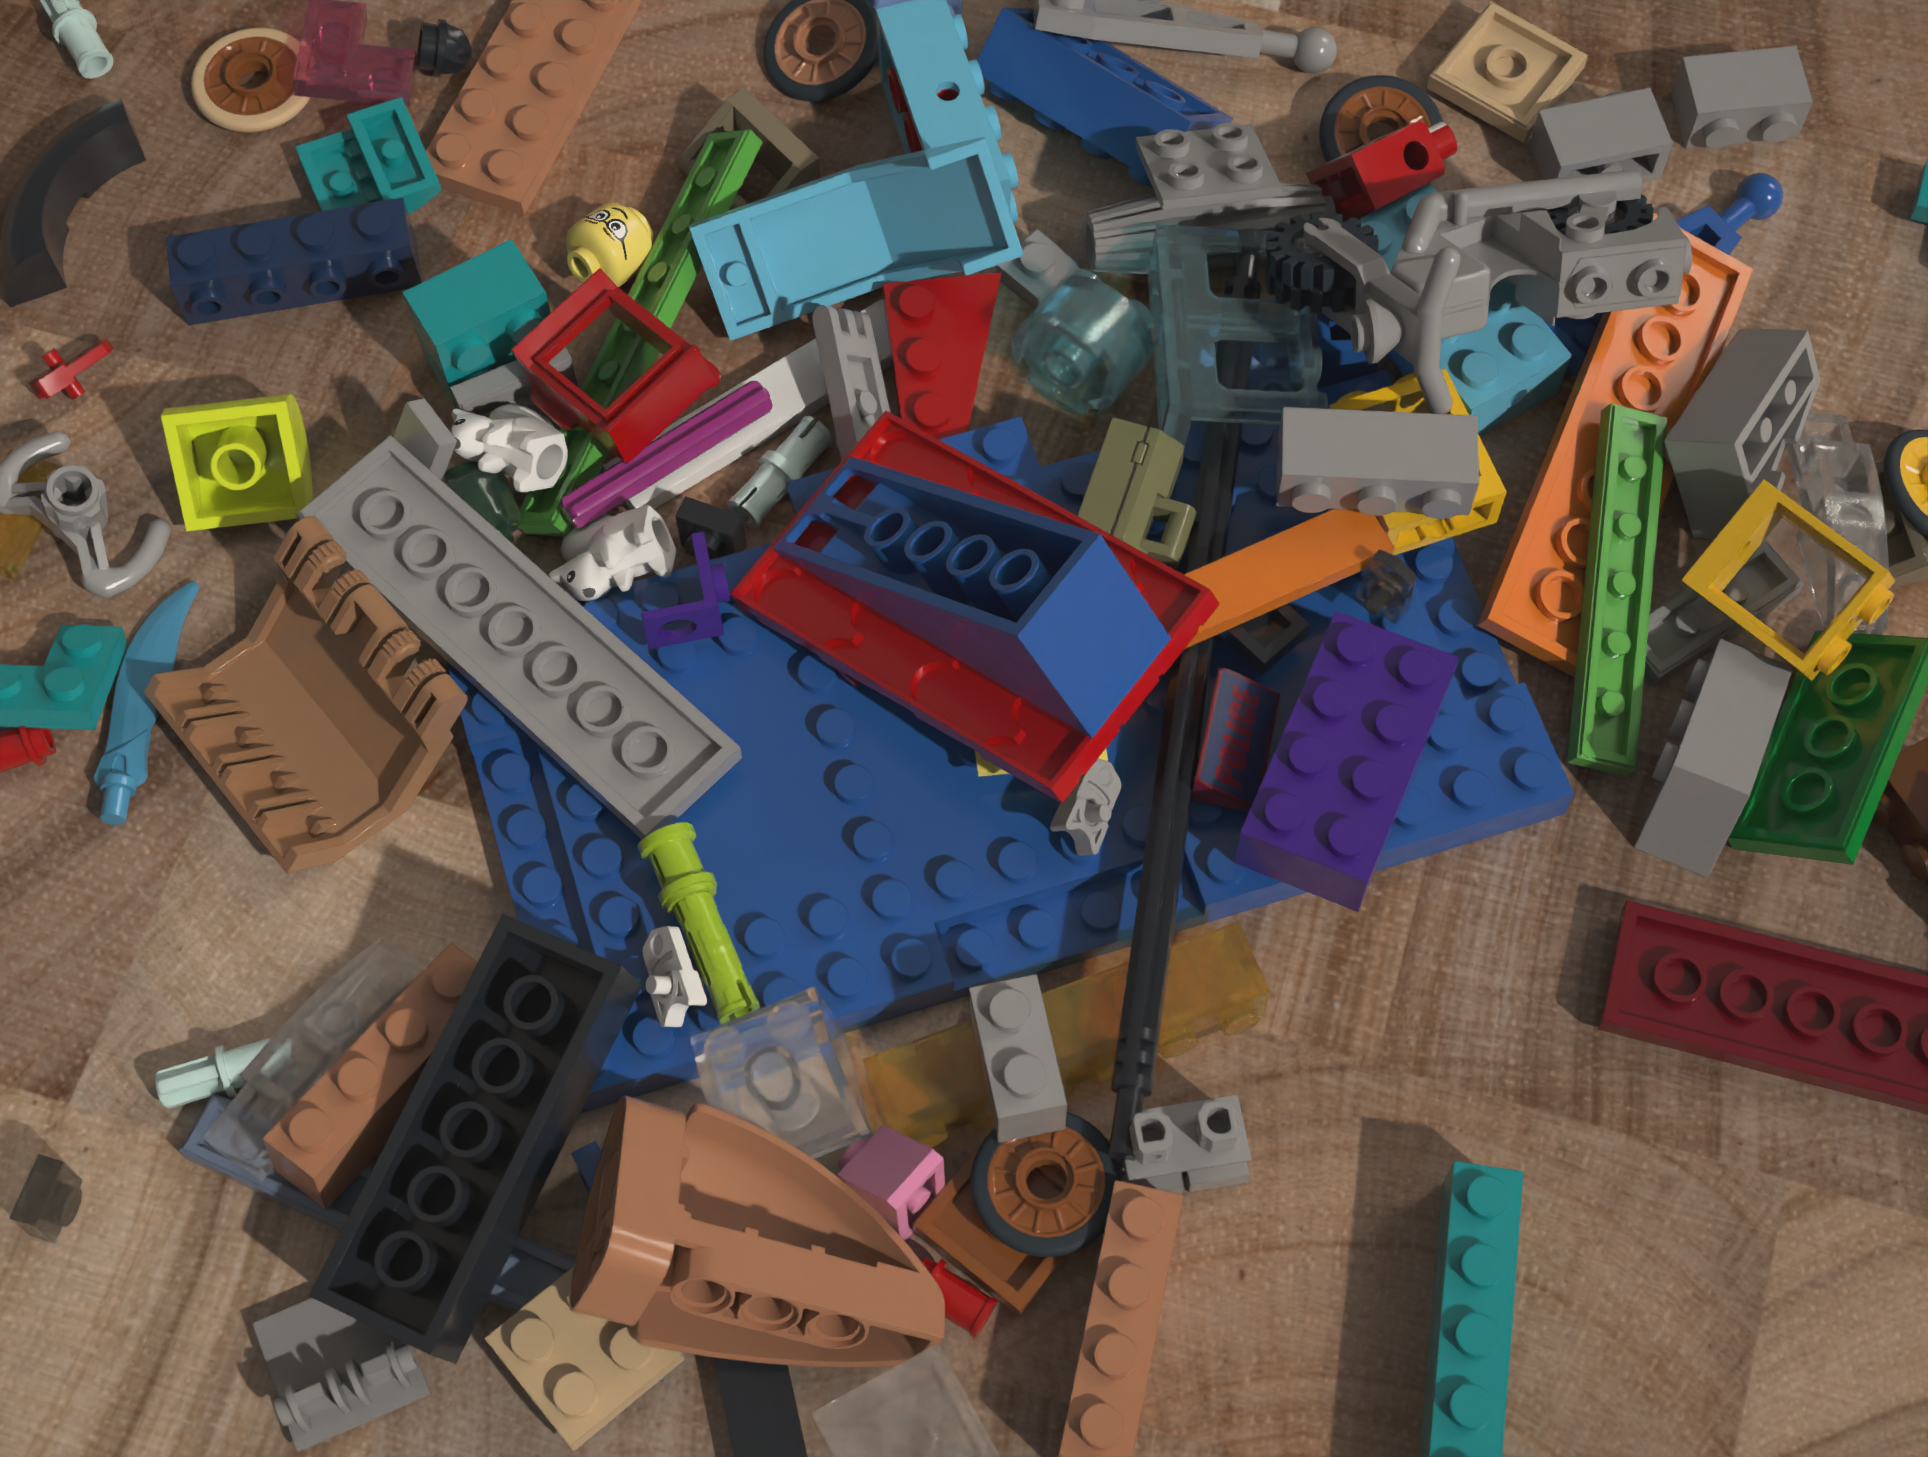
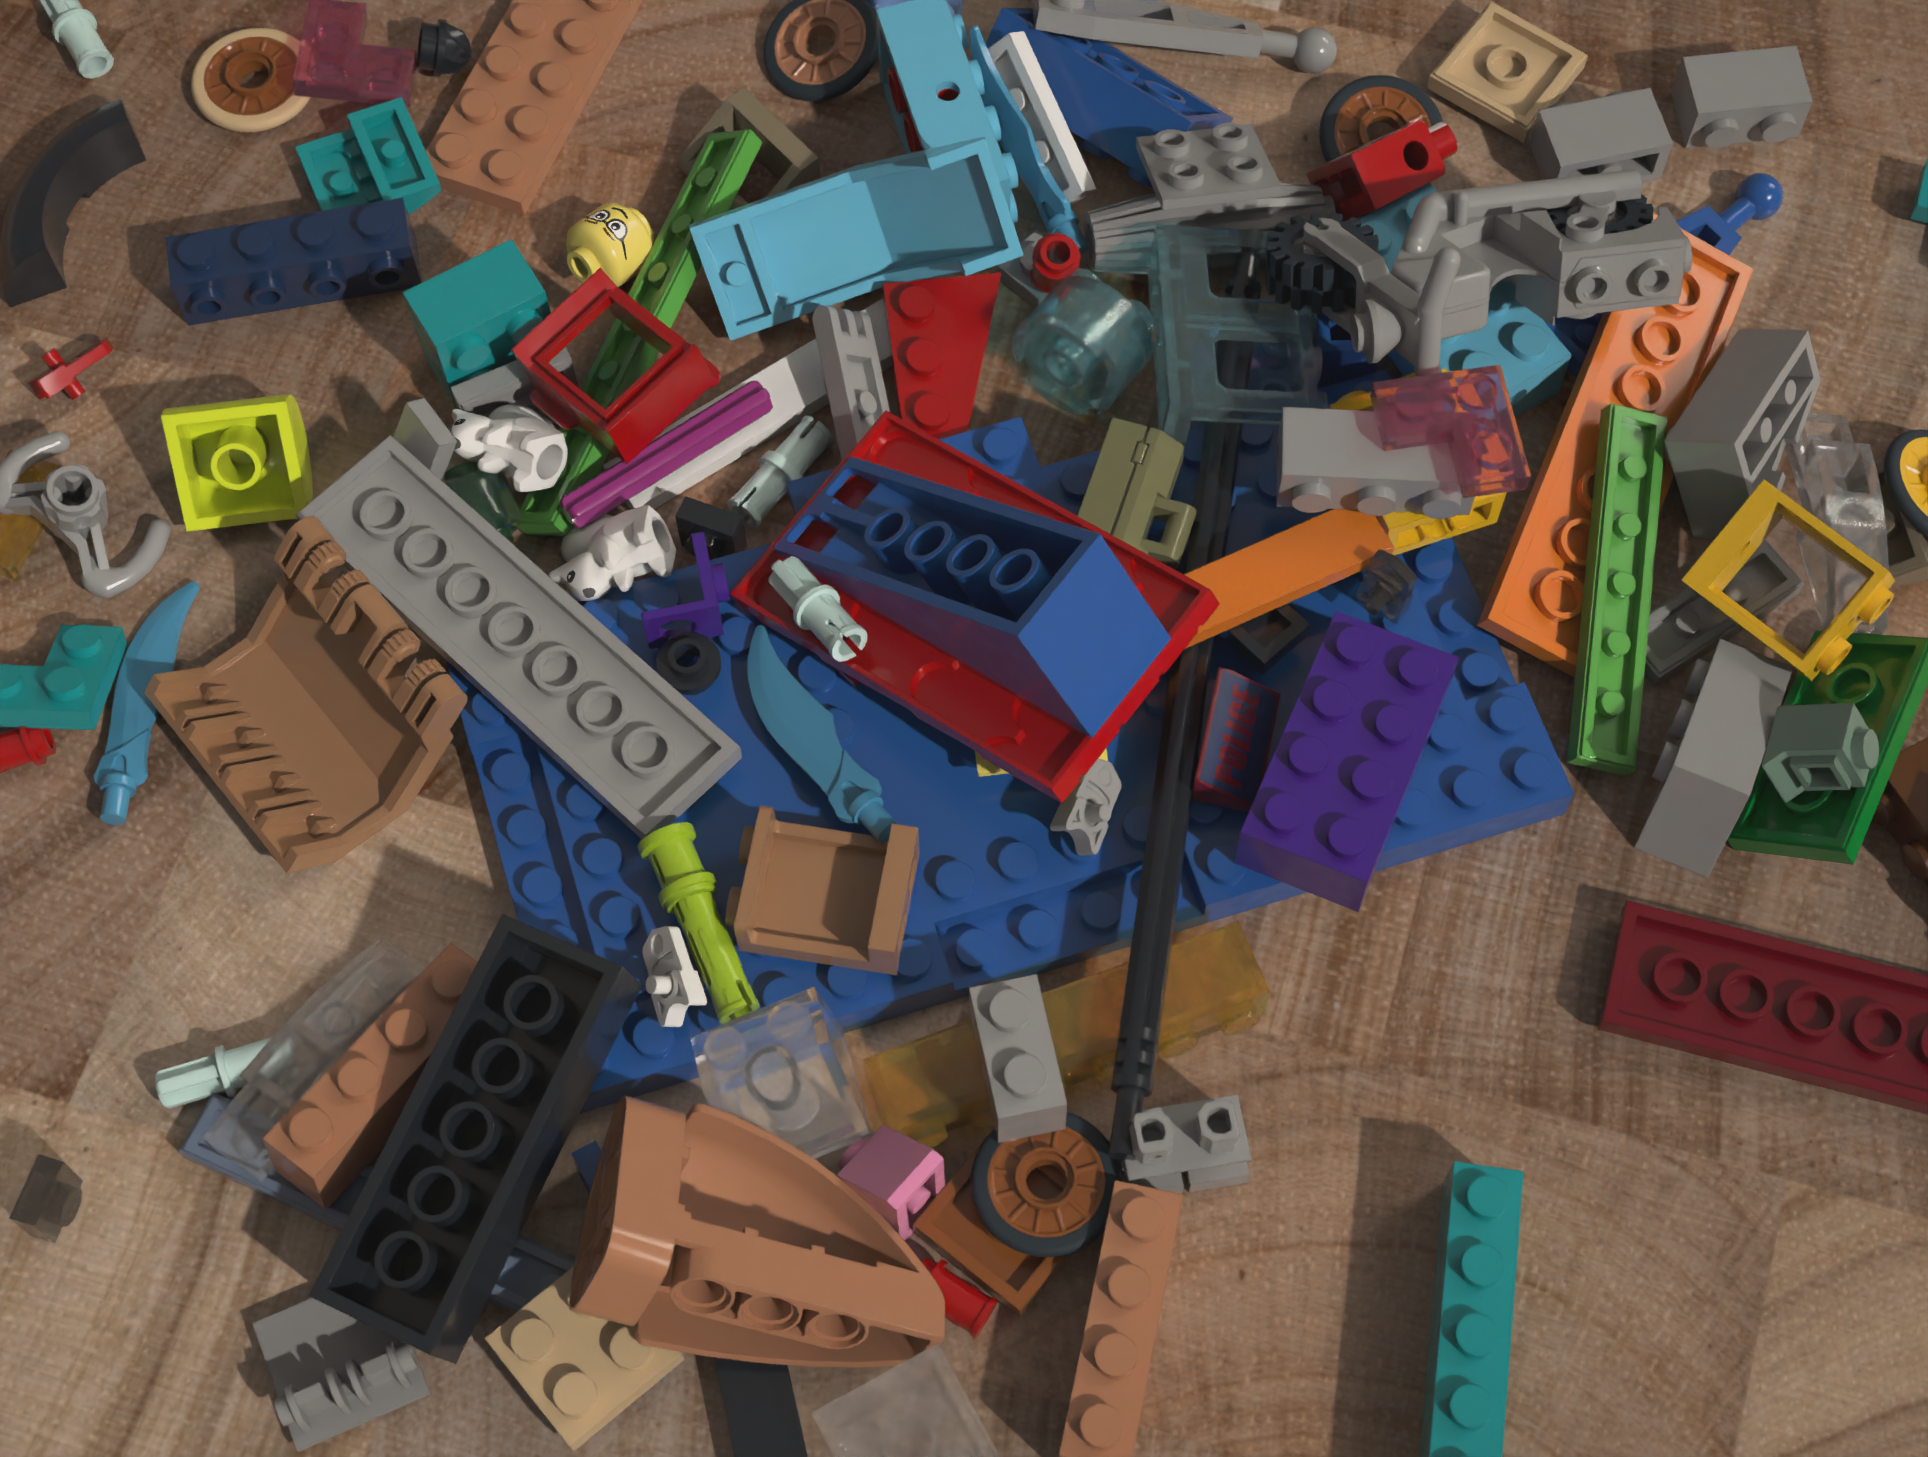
none -> black plate [656,632,721,695]
none -> medium nougat panel [725,805,920,975]
none -> dark azure sword [747,625,898,843]
none -> light aqua axle [769,556,868,662]
none -> dark azure sword [970,25,1089,255]
none -> white plate [988,31,1096,207]
none -> red pin [1030,233,1081,293]
none -> clear pink plate [1370,365,1531,498]
none -> sand green window [1762,703,1879,803]

